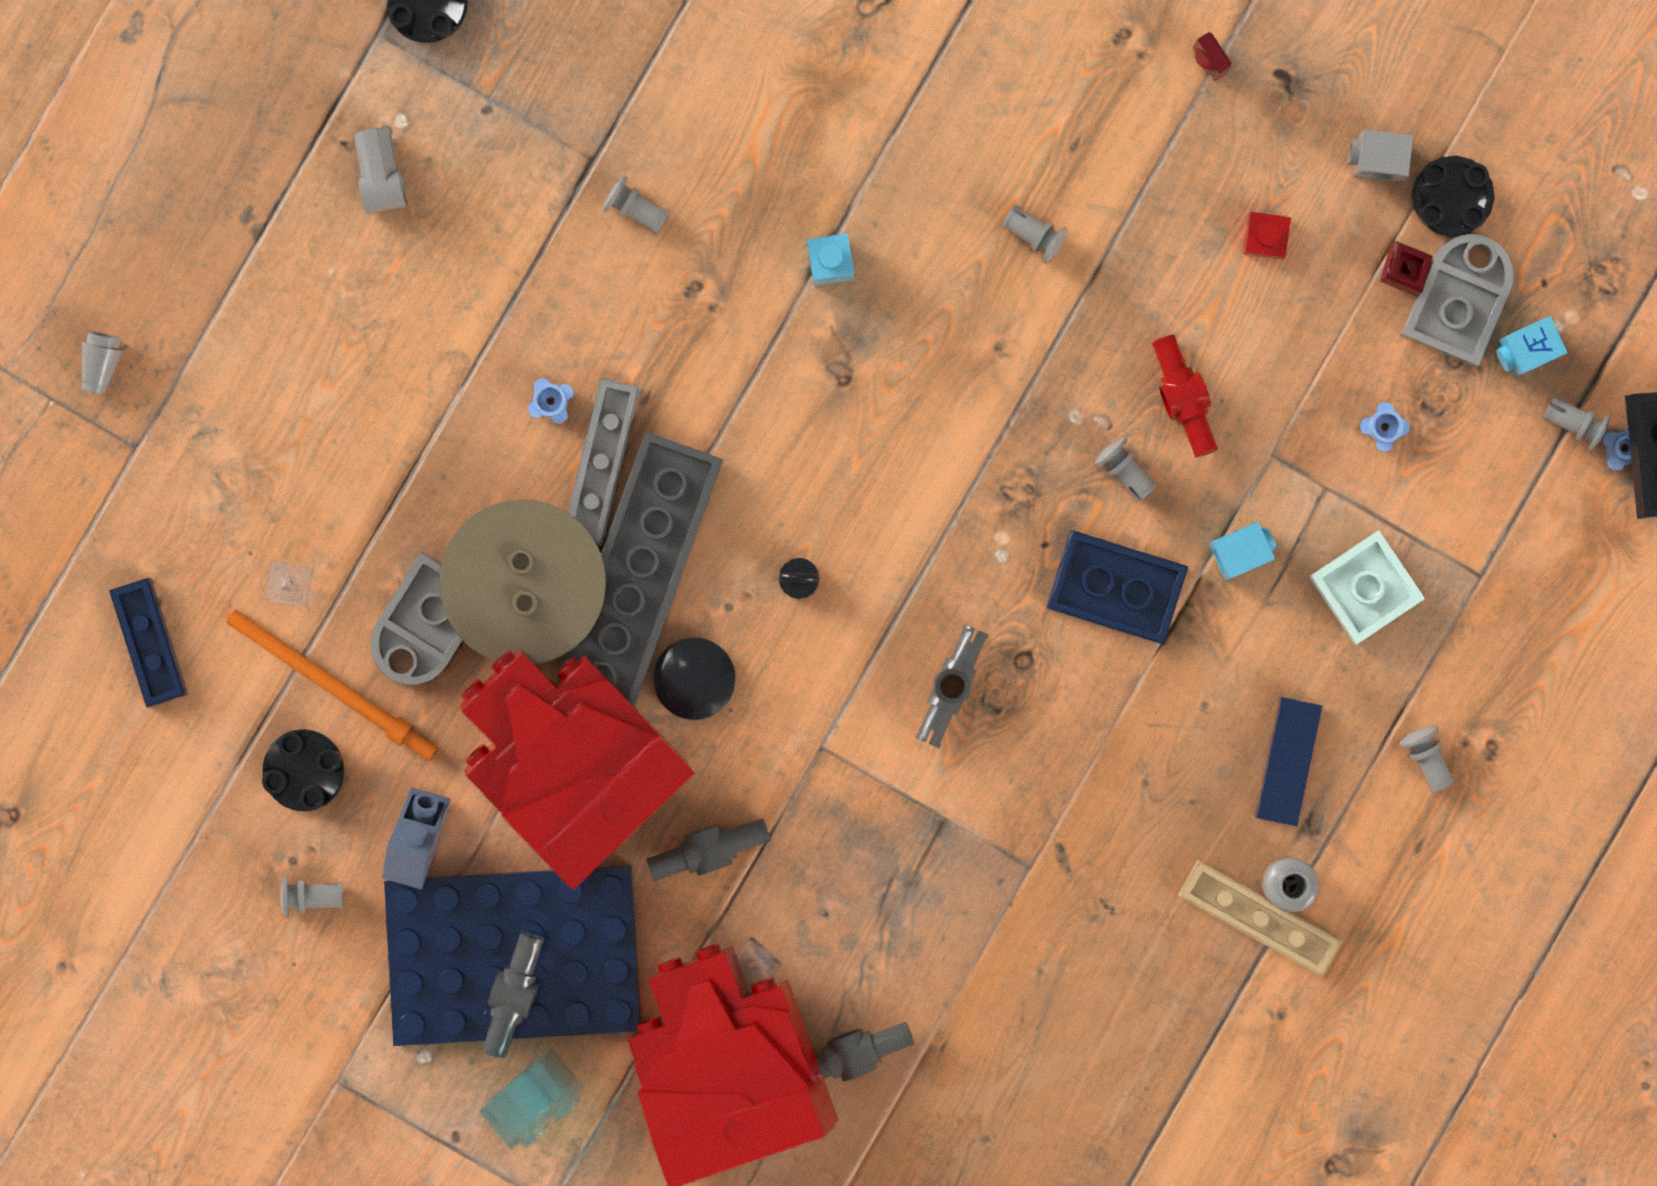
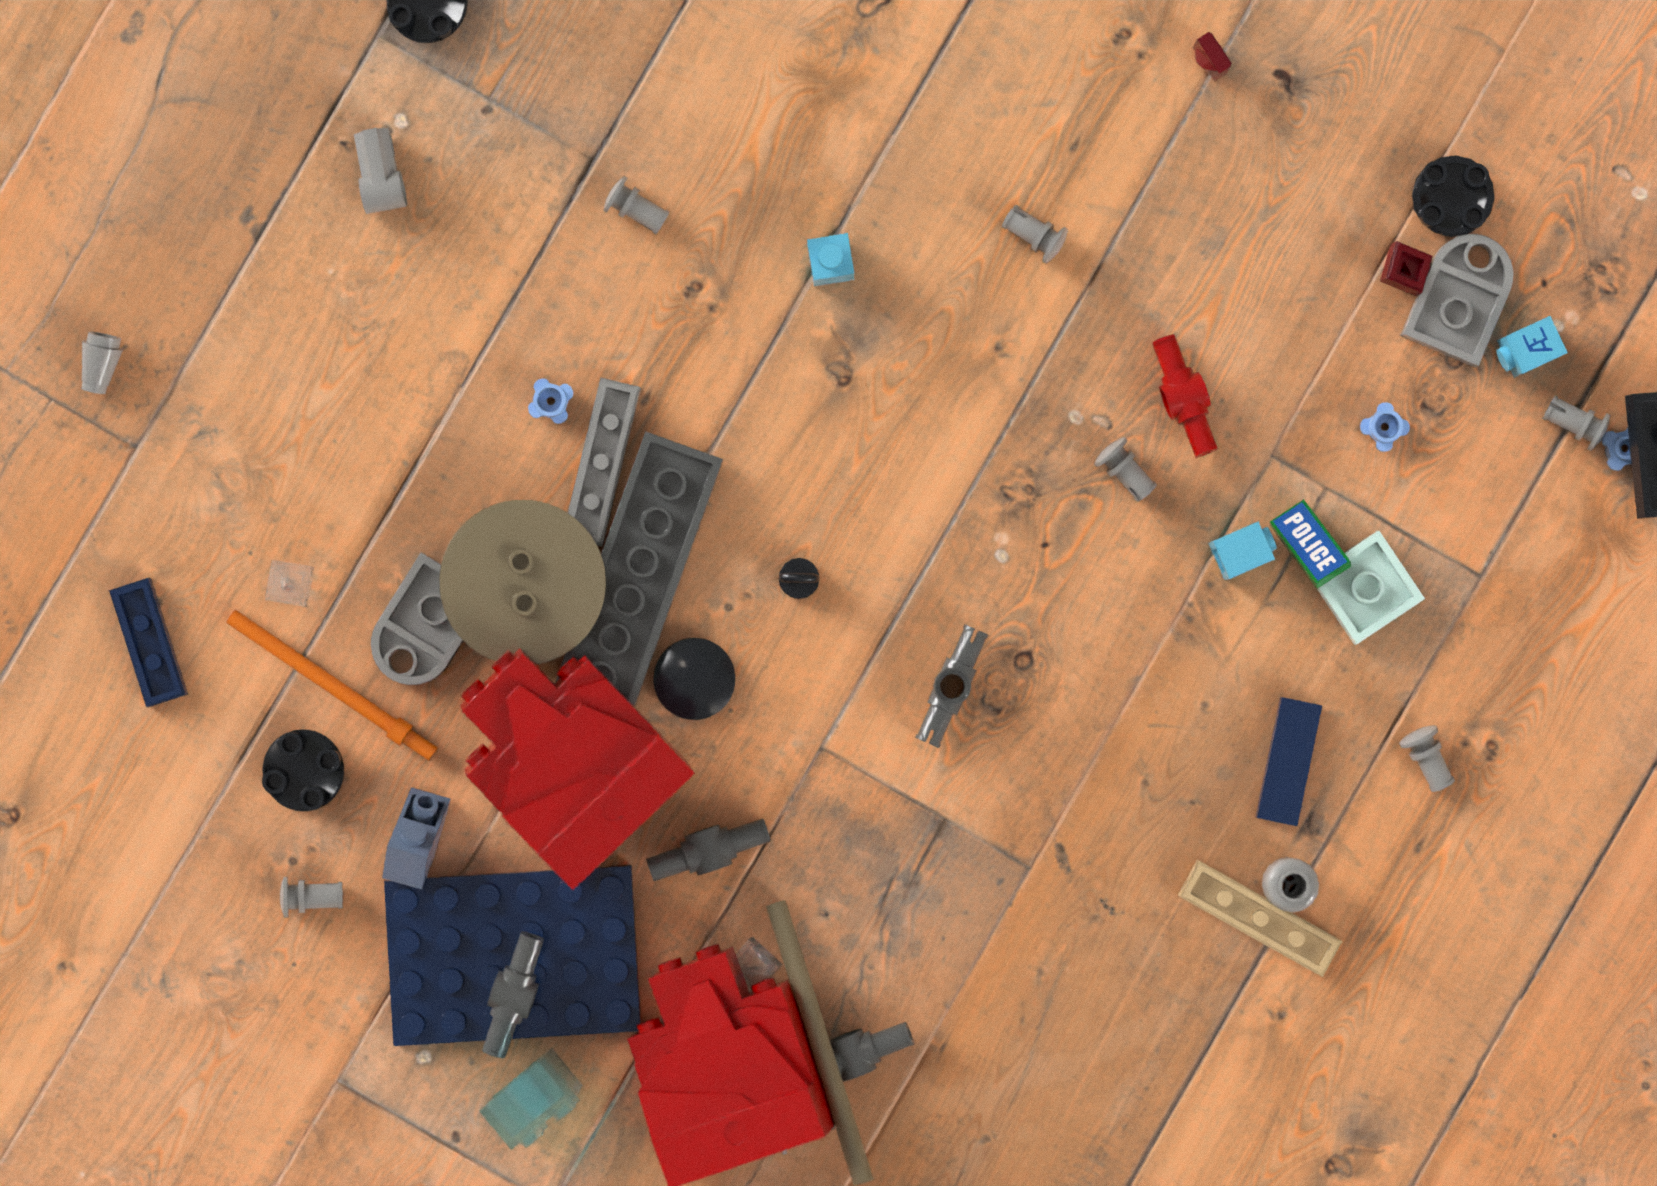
dark blue tile [1046,530,1188,645] -> none
red plate [1243,212,1291,260] -> none
light grey brick [1348,129,1414,183] -> none
none -> dark tan piece [766,901,874,1186]
none -> tile [1270,499,1352,589]

